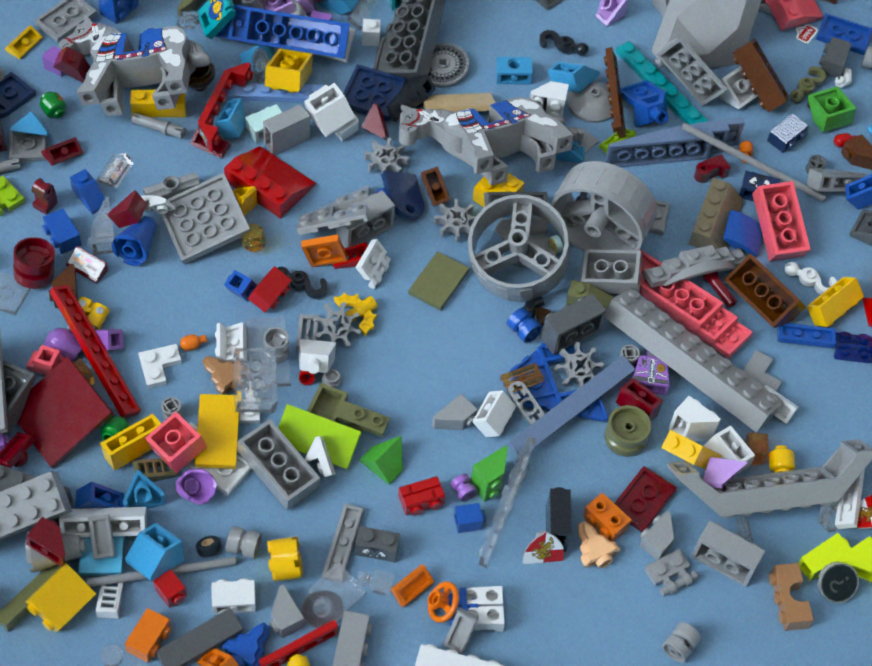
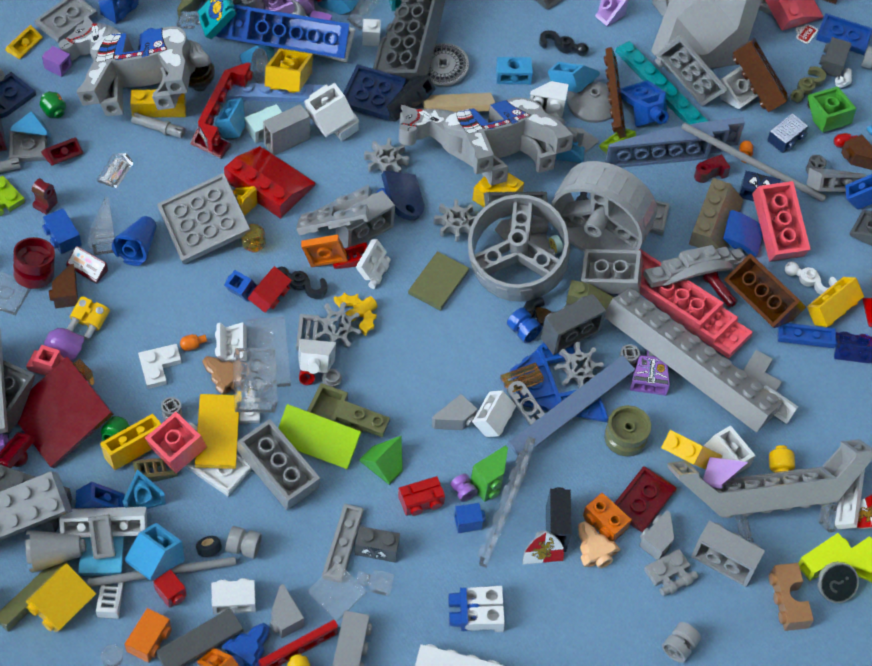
dark red slope [26,517,65,567] -> none
red plate [50,285,141,418] -> none
dark red slope [53,46,90,83] -> none
blue slope [70,168,108,214] -> none
medium lavender brick [95,328,123,350] -> none
dark red slope [107,190,147,228] -> none
white slope [141,195,175,214] -> none
light grey piece [142,172,200,199] -> none
medium lavender hair [176,469,217,505] -> none
light grey wheel [264,327,289,363] -> none
yellow brick [267,536,303,582] -> none
clear dish [301,590,344,628] -> none
white slope [305,436,336,477] -> none
slope [361,103,390,141] -> none
orange tile [390,564,435,607] -> none
reddish brown slope [420,166,451,207] -> none
orange piece [428,581,459,623] -> none
light grey tile [443,608,479,655] -> none
dark red brick [615,378,664,421] -> none
white slope [668,396,721,441] -> none
clear orange brick [744,432,769,465] -> none

